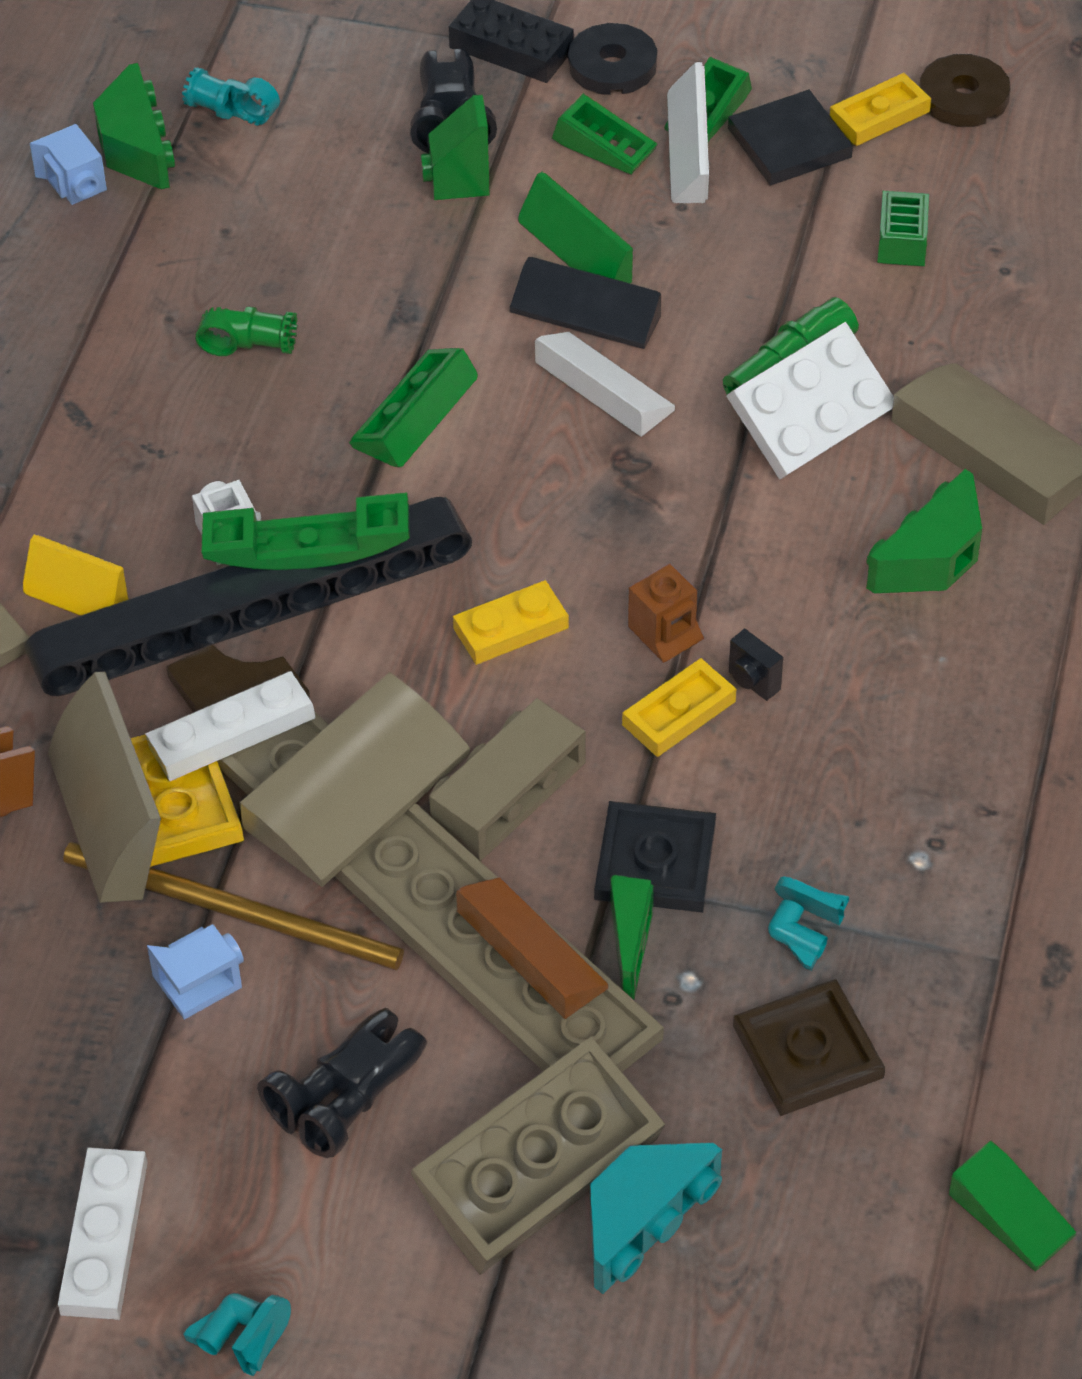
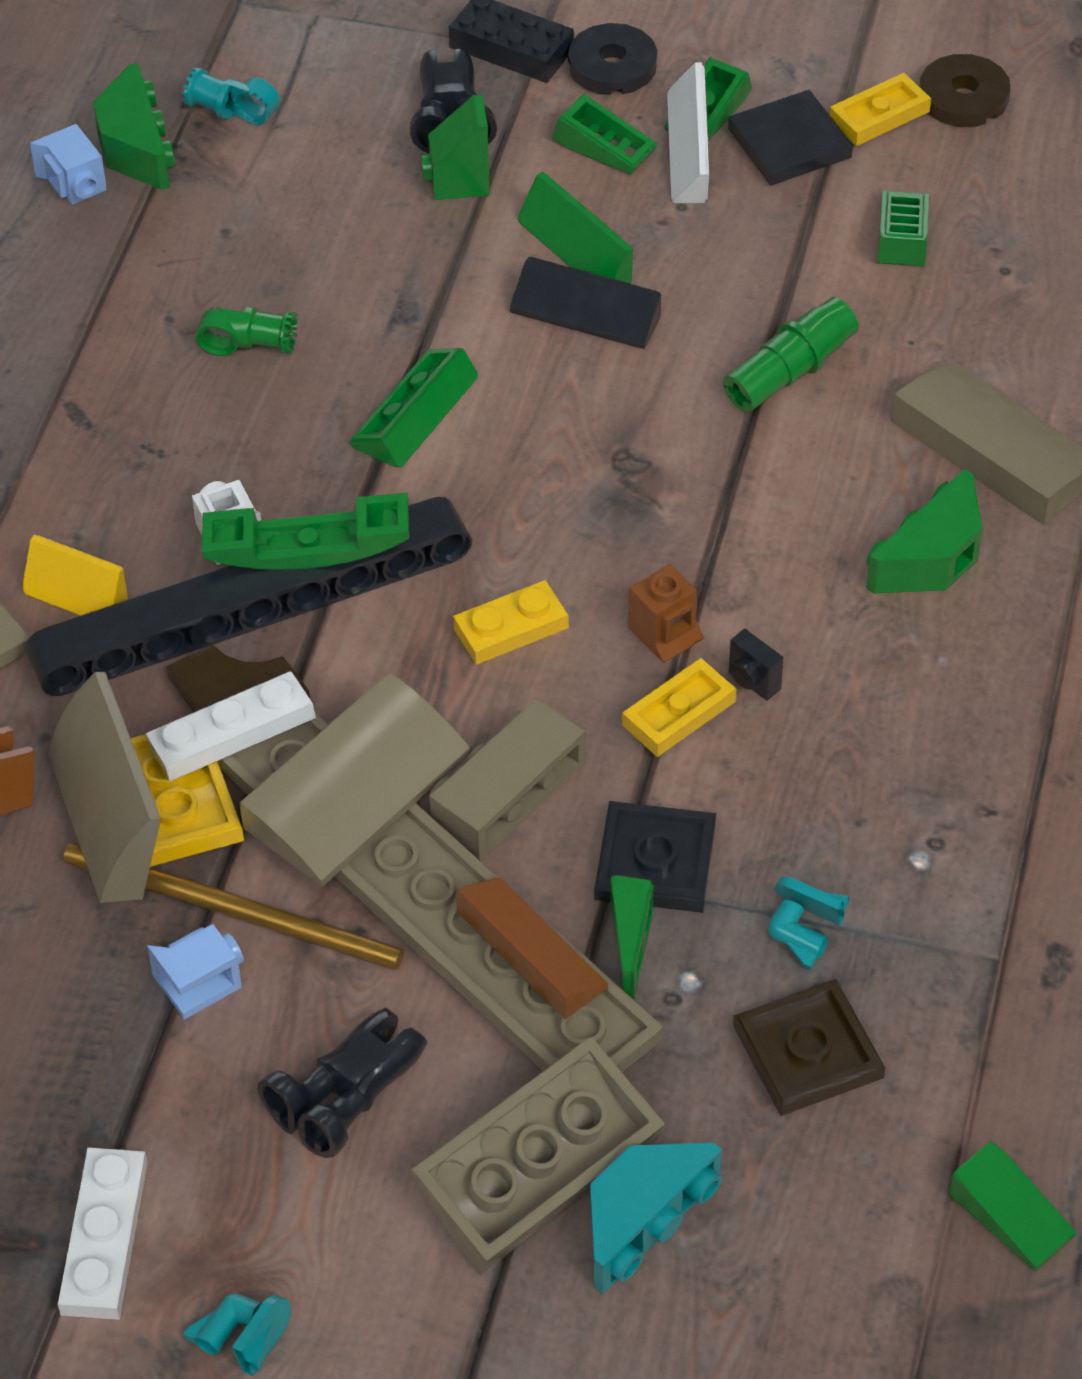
white slope [535,332,675,437] -> none
white plate [726,322,894,479] -> none

